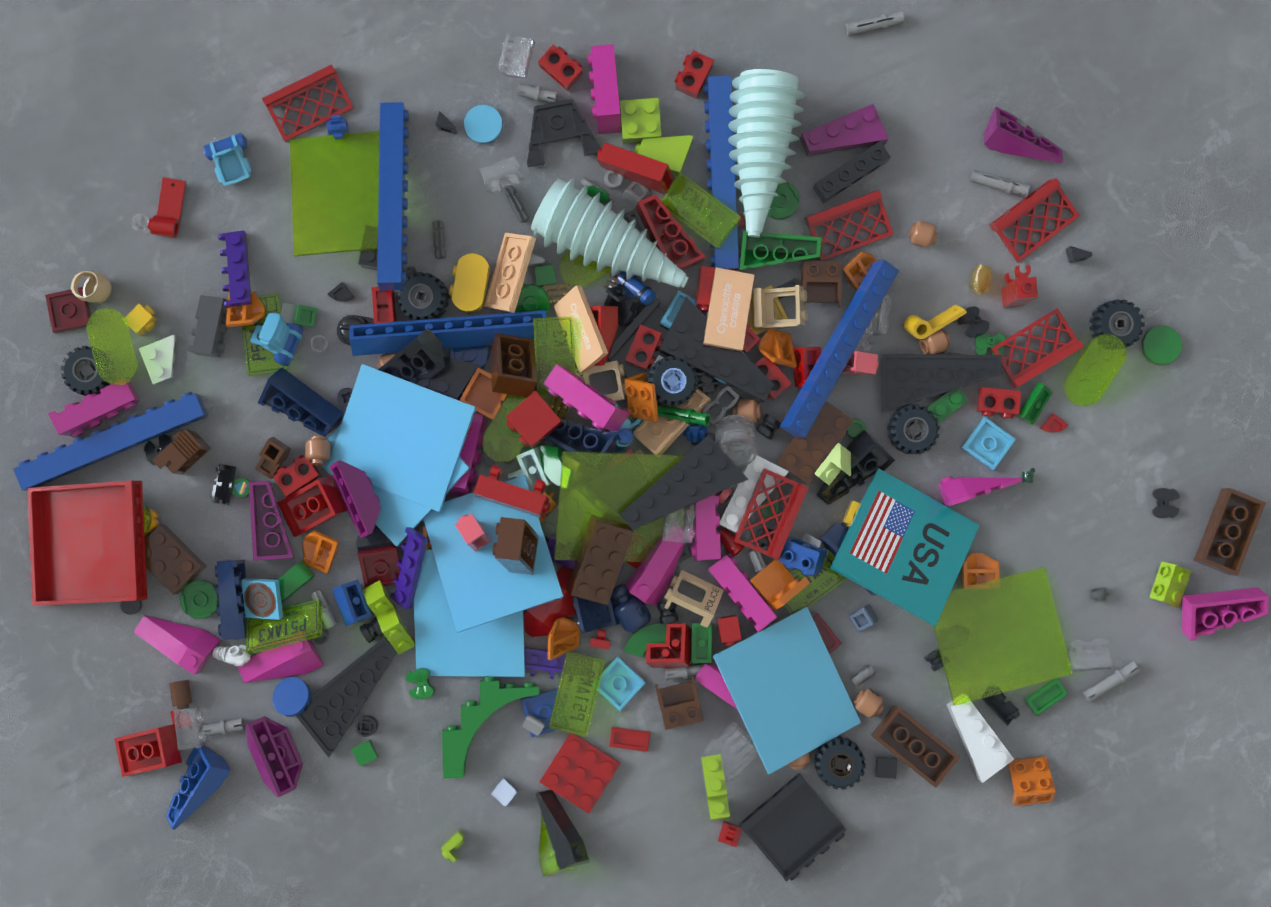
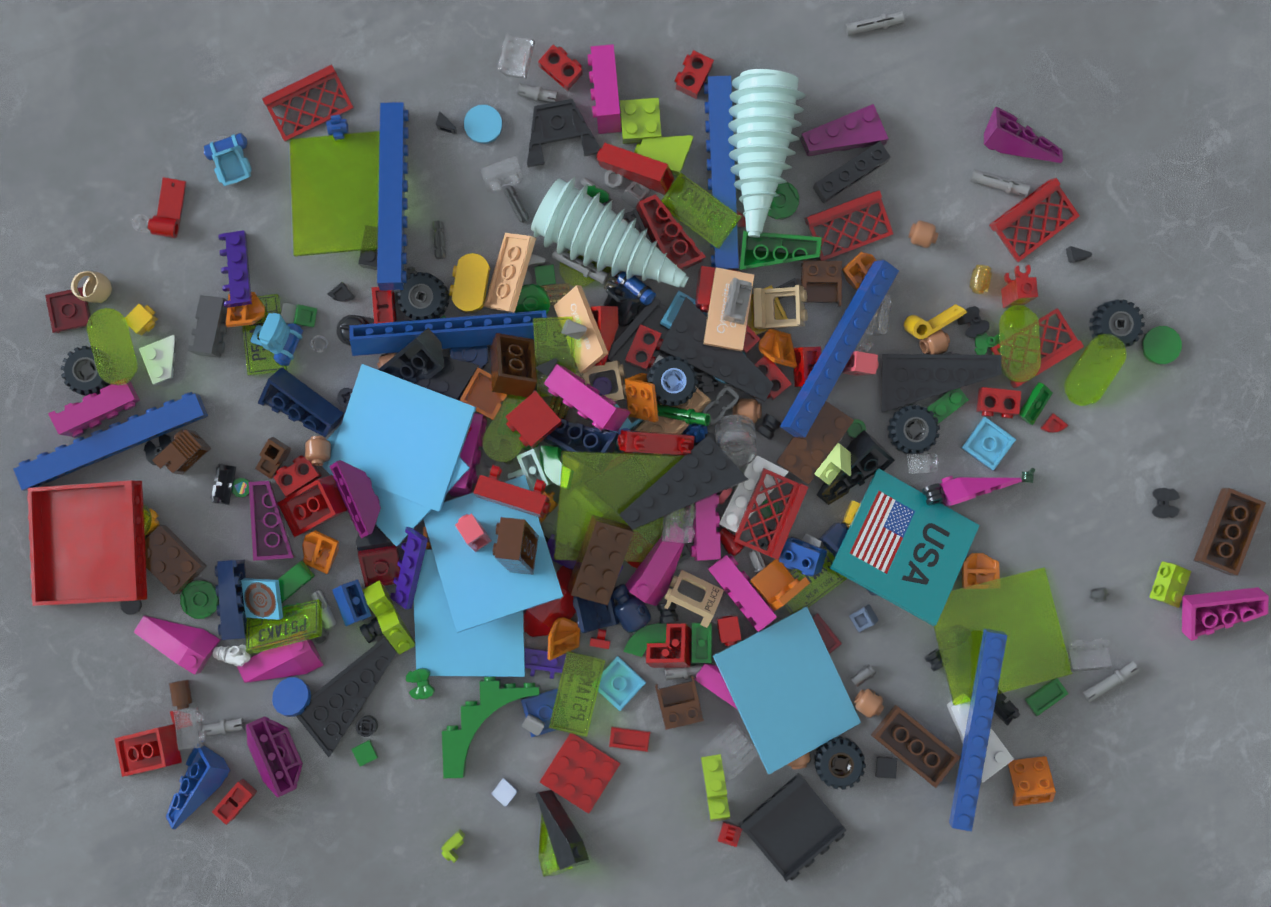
none -> red brick [212,779,258,825]
none -> black slope [535,357,560,376]
none -> light grey pin [552,247,609,284]
none -> light grey slope [561,319,587,340]
none -> tile [593,377,612,396]
none -> red brick [618,430,695,455]
none -> light grey hinge [722,278,752,325]
none -> clear bracket [907,453,939,474]
none -> black wheel [922,483,946,506]
none -> blue brick [949,628,1007,832]
none -> clear neon green tile [999,305,1041,382]

